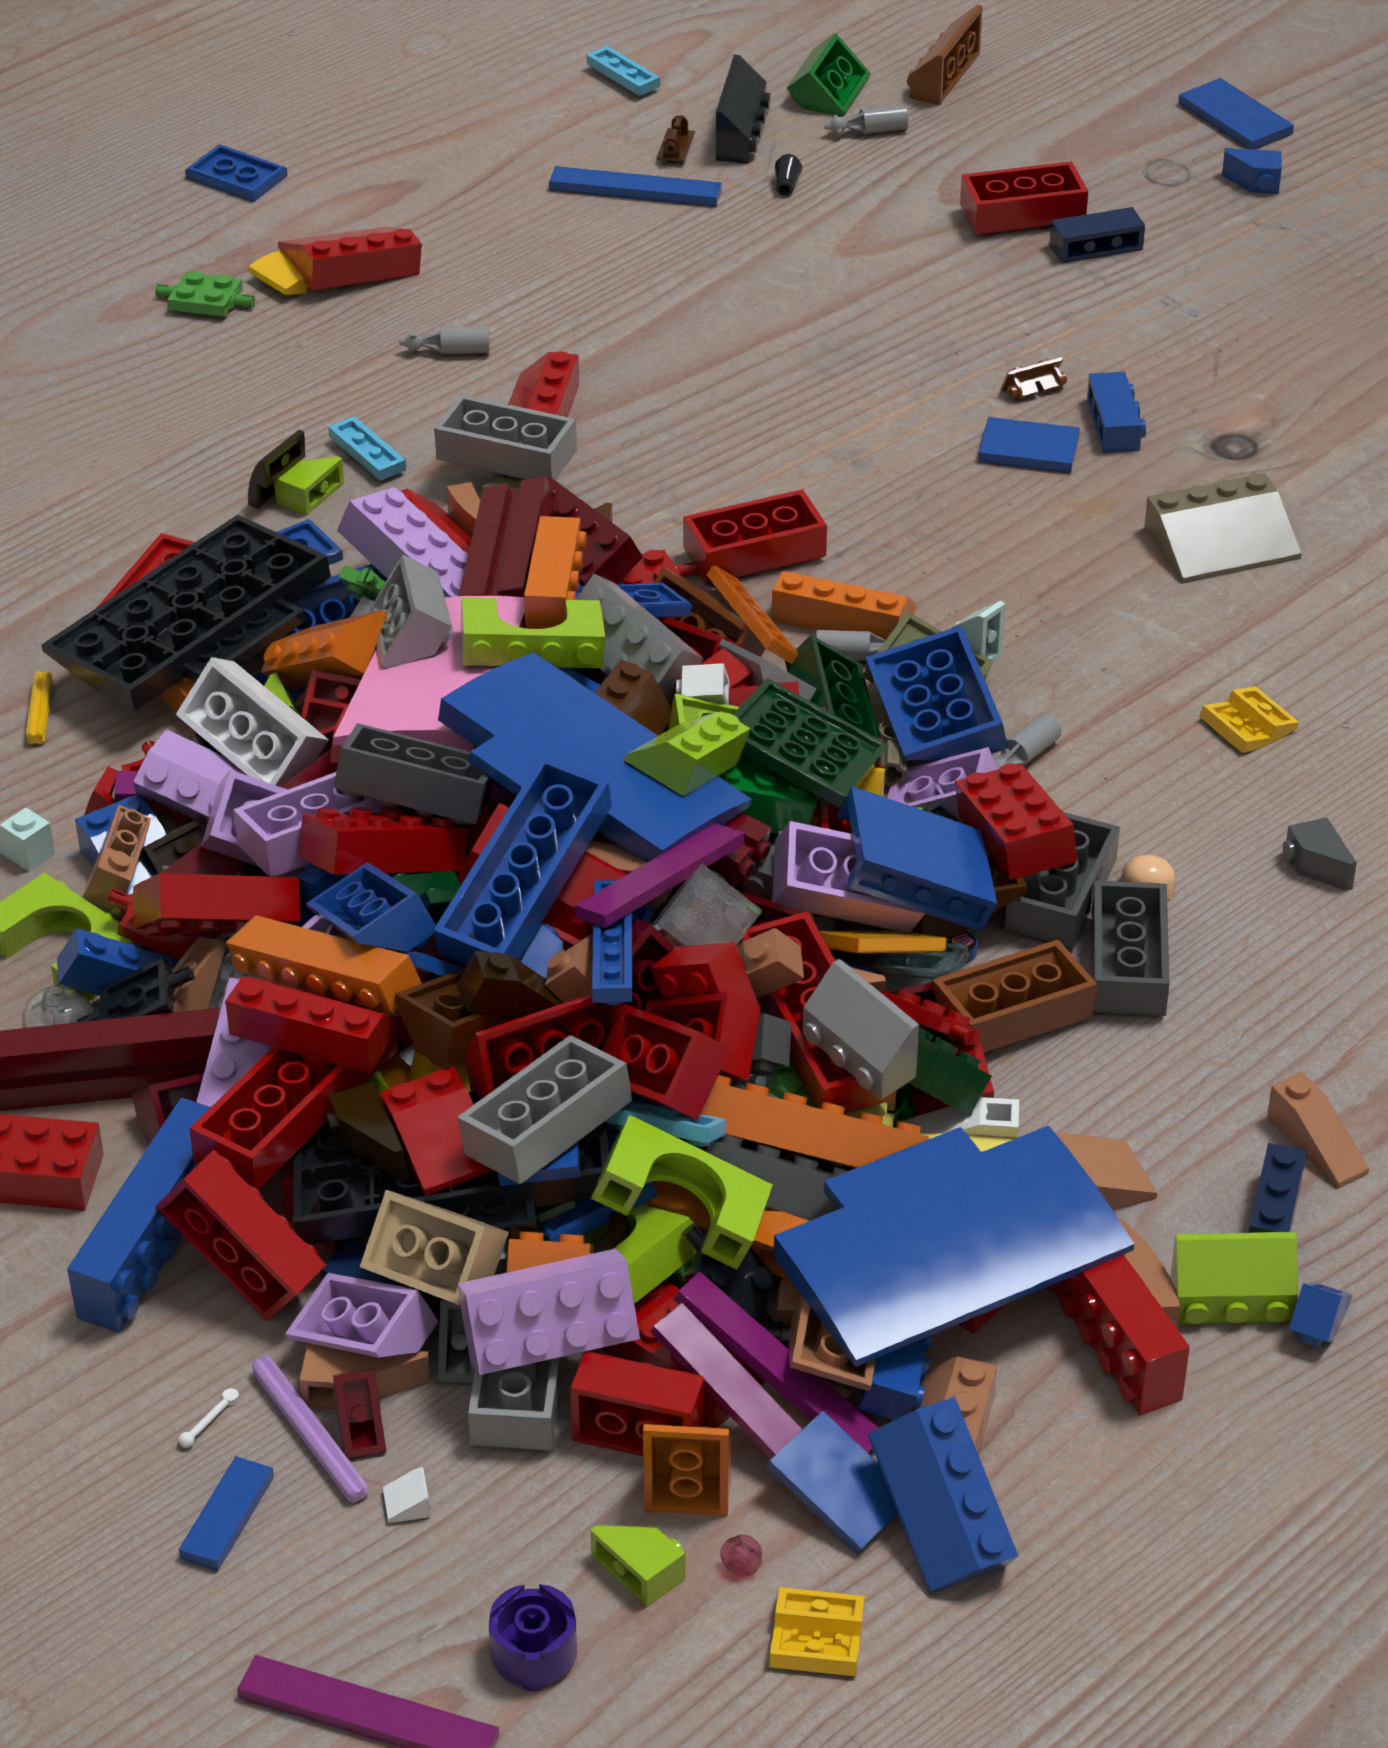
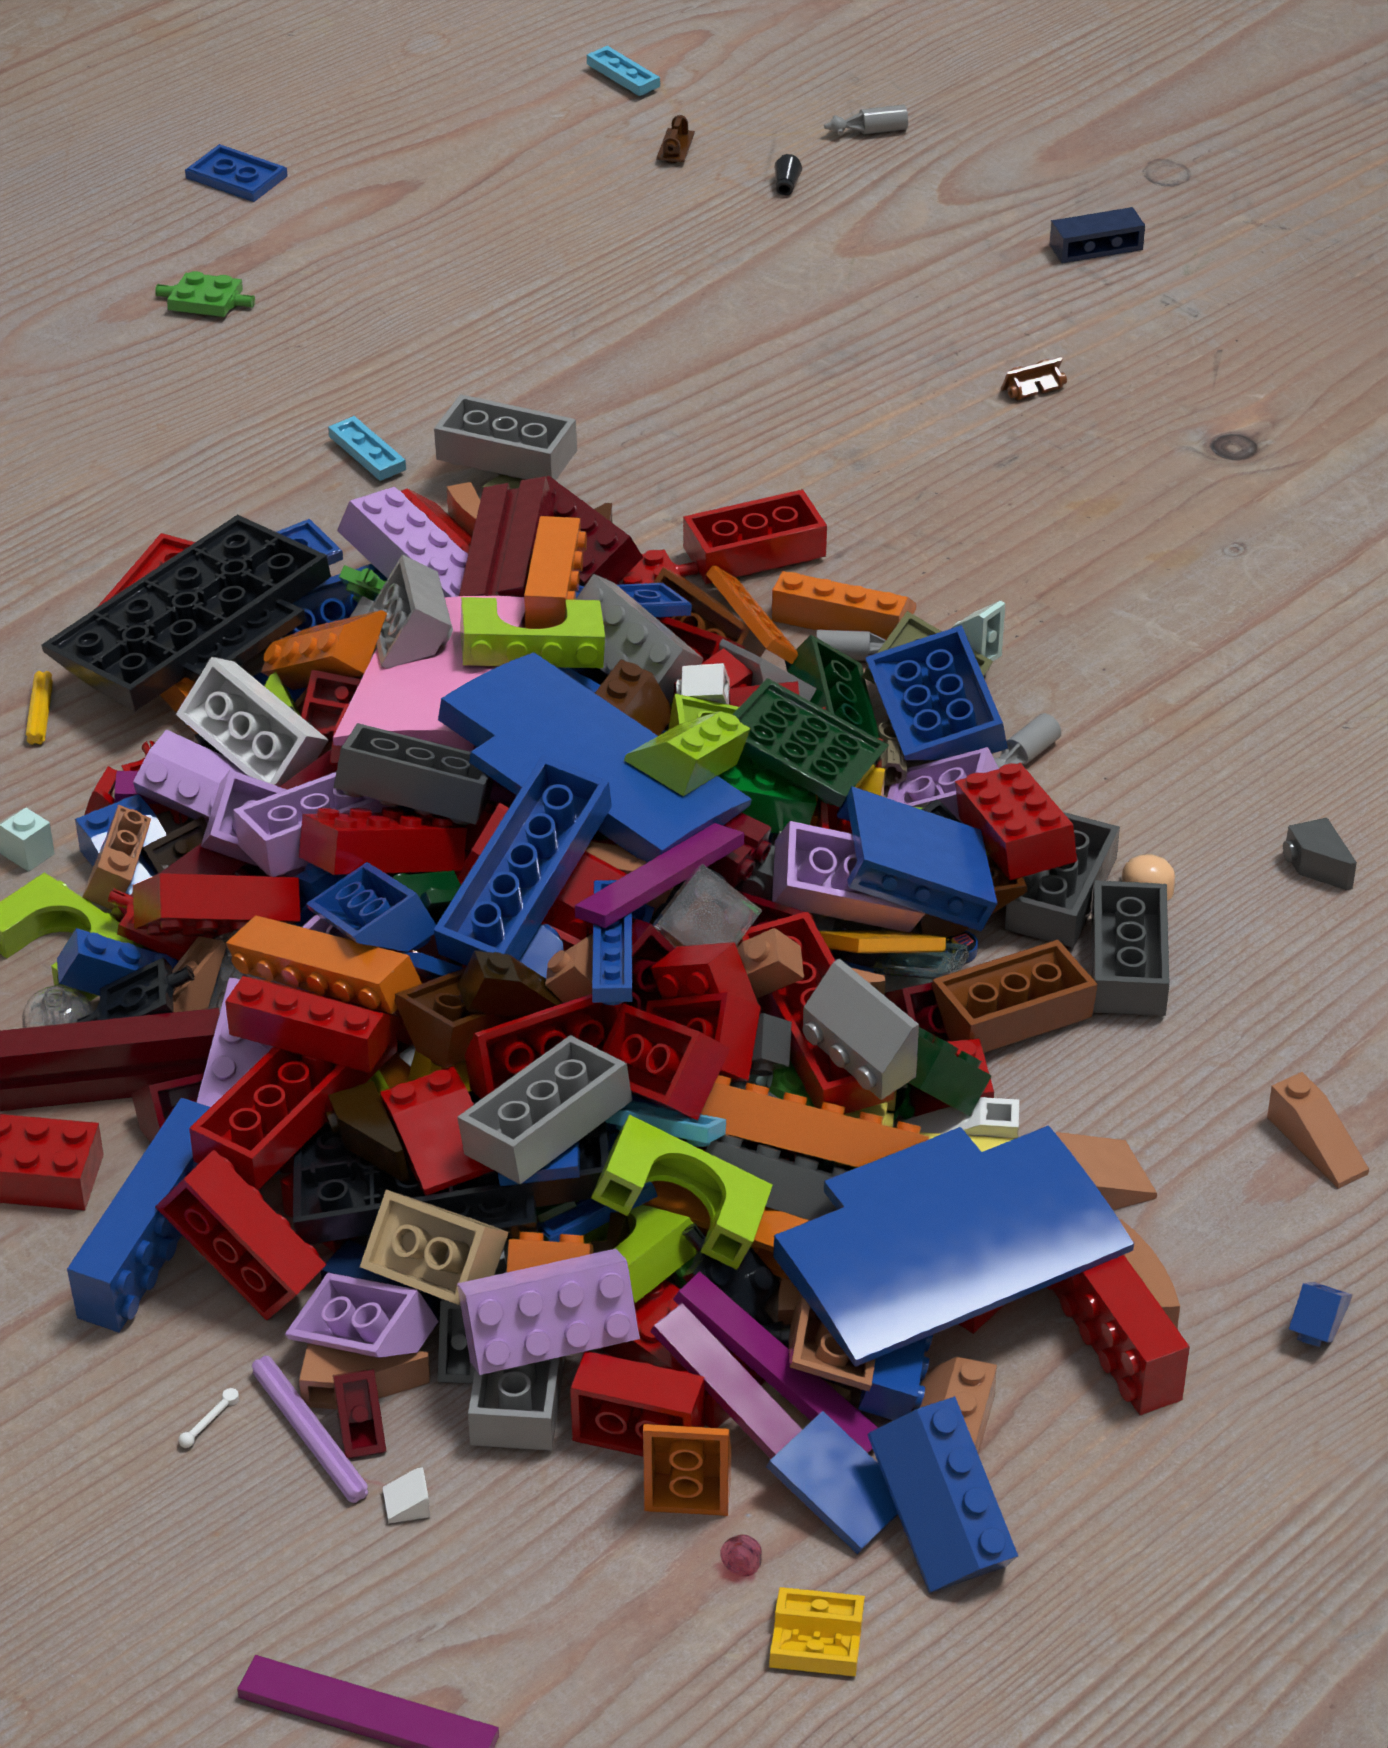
blue tile [179,1456,274,1571] -> none
yellow slope [247,250,308,295] -> none
dark brown slope [248,429,306,509] -> none
lime slope [274,456,344,516] -> none
red slope [278,226,422,290] -> none
light grey wheel [399,326,490,355] -> none
dark purple brick [489,1584,577,1692] -> none
red slope [508,351,579,417] -> none
blue tile [549,166,722,206] -> none
lime slope [590,1525,686,1607] -> none
black slope [716,54,771,163] -> none
green slope [786,33,871,116] -> none
red plate [882,989,982,1046] -> none
dark orange slope [907,5,983,105] -> none
red brick [960,161,1089,235] -> none
blue tile [979,417,1080,473] -> none
blue brick [1087,372,1146,453] -> none
slope [1144,473,1302,583] -> none
lime slope [1170,1232,1298,1324] -> none
blue tile [1178,78,1294,149] -> none
yellow slope [1199,686,1299,753] -> none
blue slope [1222,148,1282,194] -> none
dark blue brick [1248,1143,1307,1233] -> none

